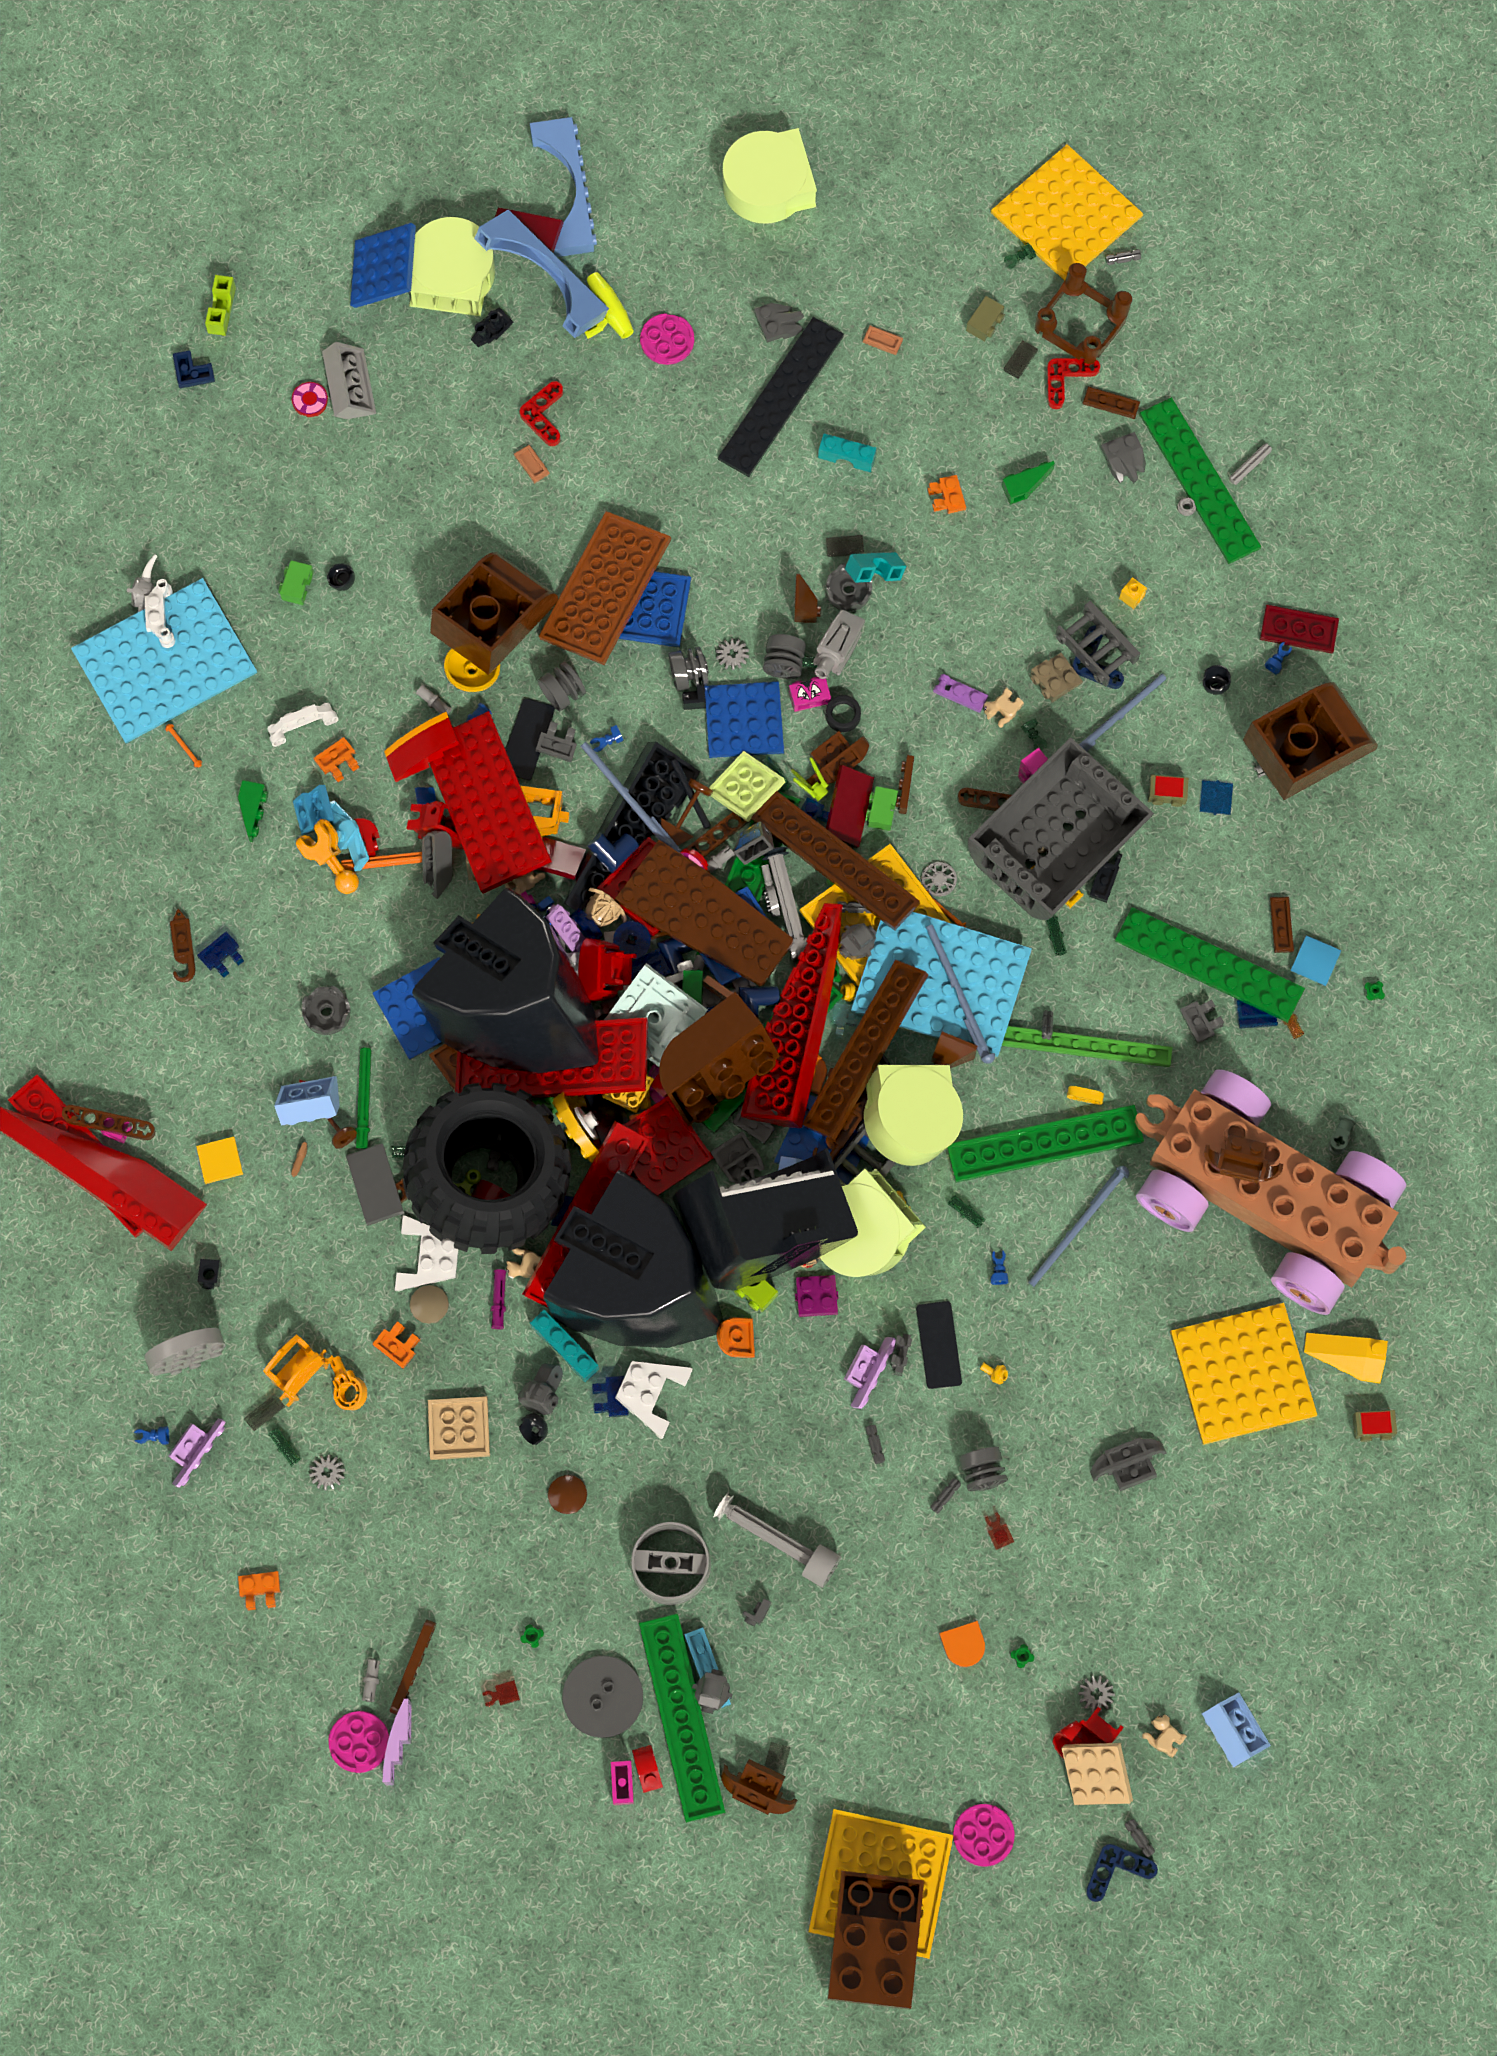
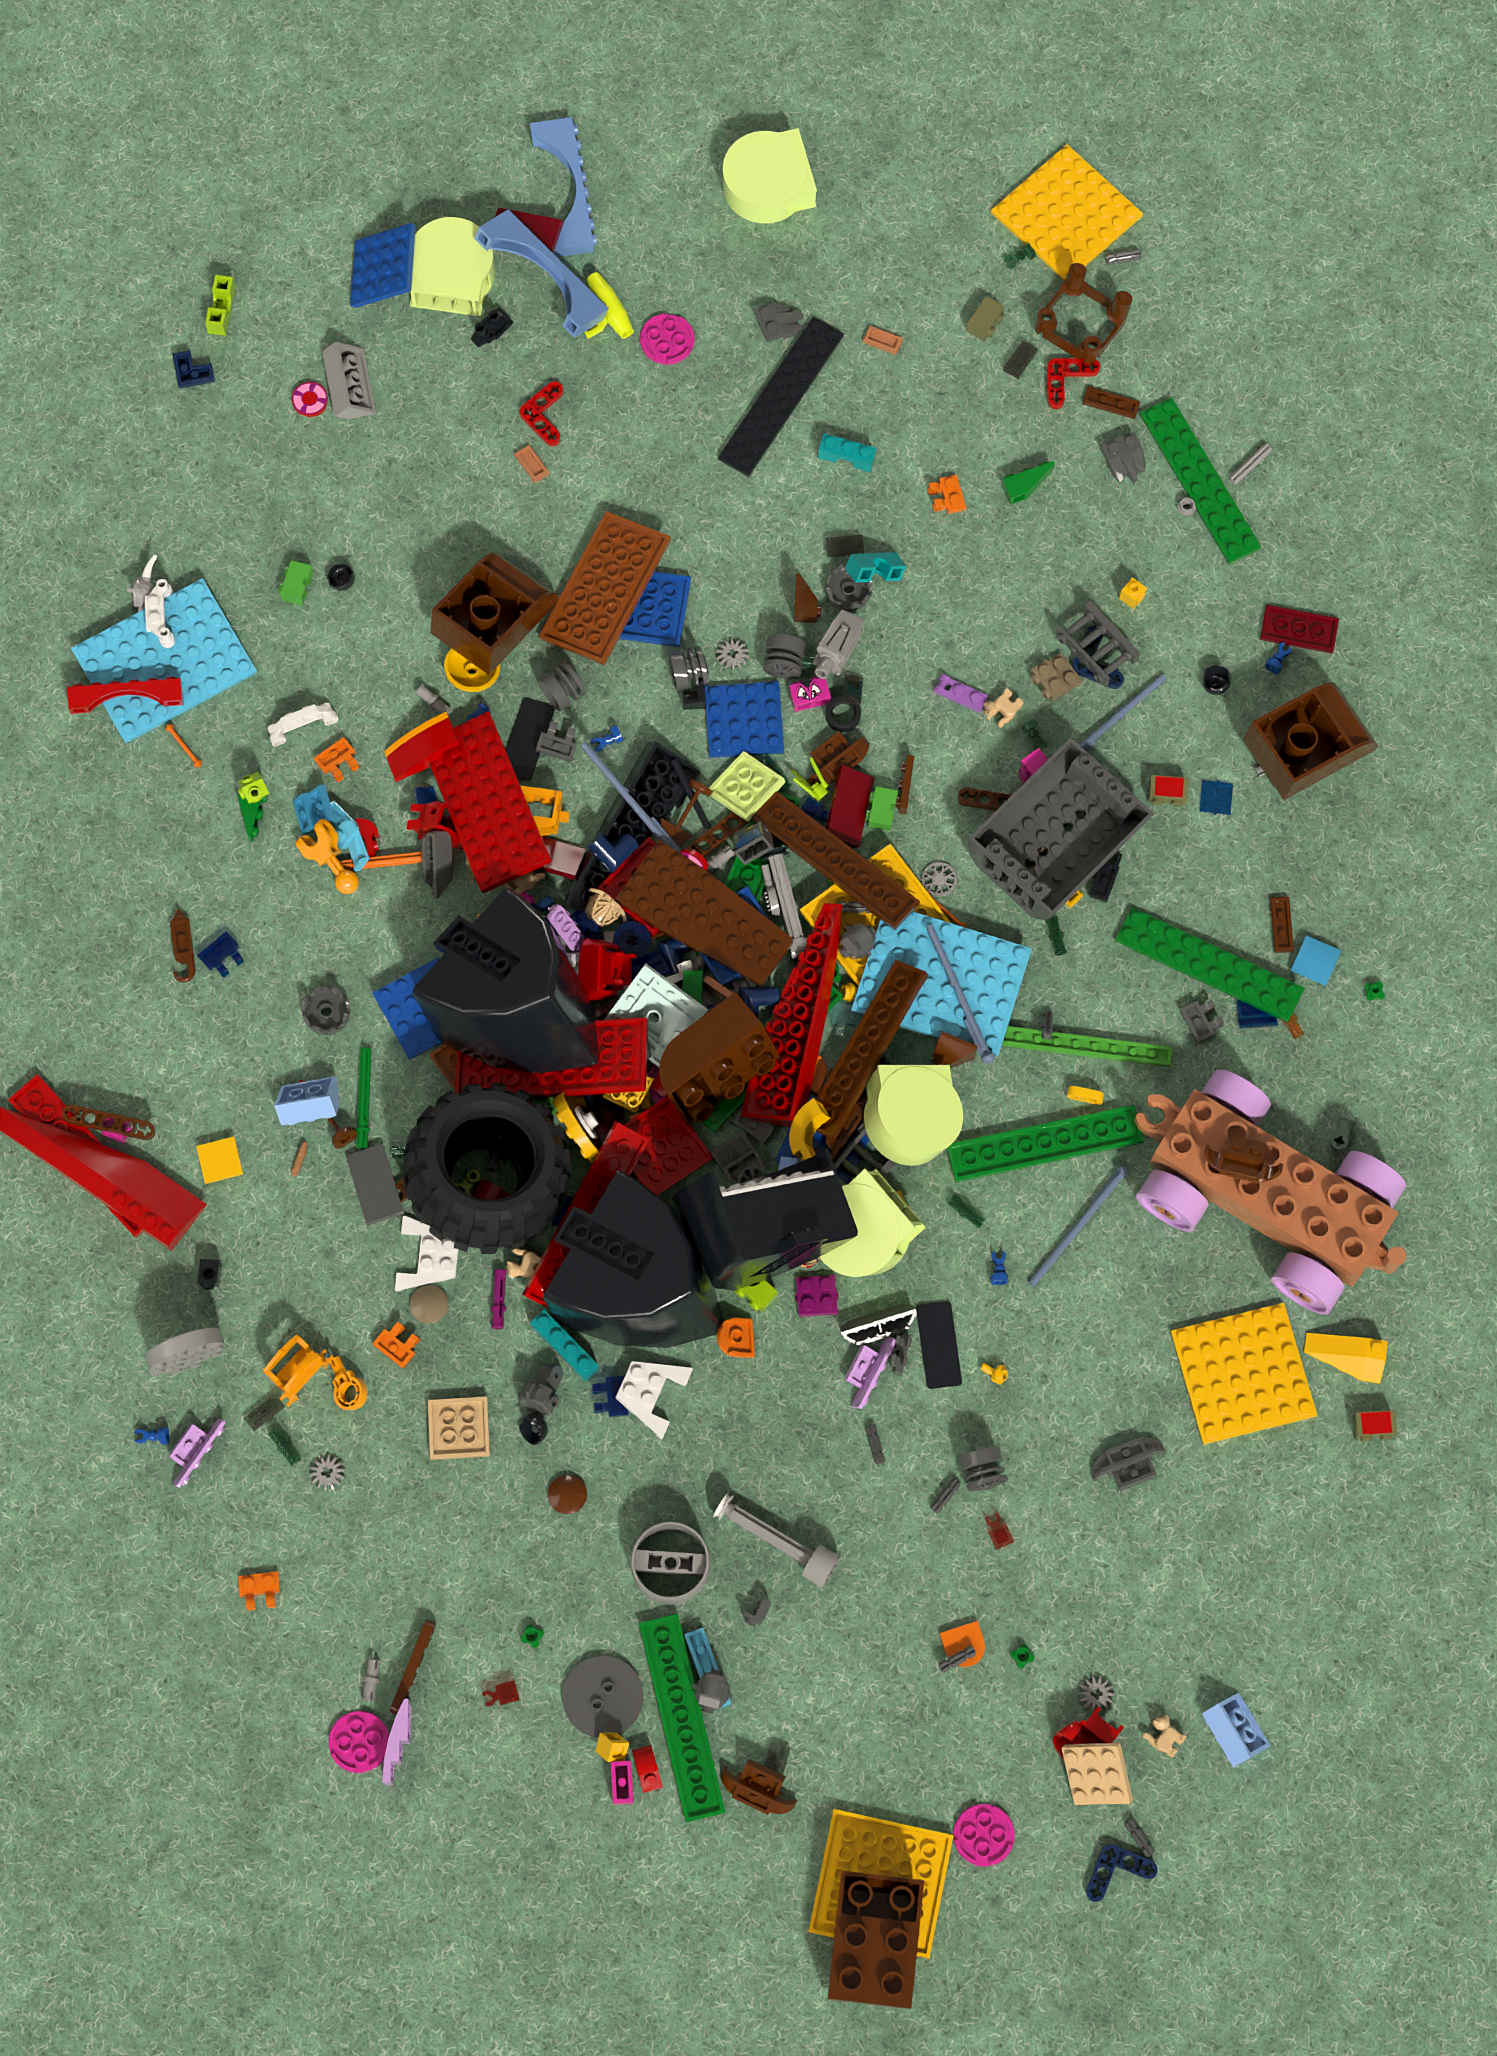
none -> red arch [67,676,184,714]
none -> lime brick [237,772,270,804]
none -> yellow brick [595,1733,629,1762]
none -> yellow arch [789,1098,831,1161]
none -> dark grey brick [840,1304,917,1345]
none -> clear smoke tile [842,674,863,705]
none -> dark grey axle [938,1646,976,1673]

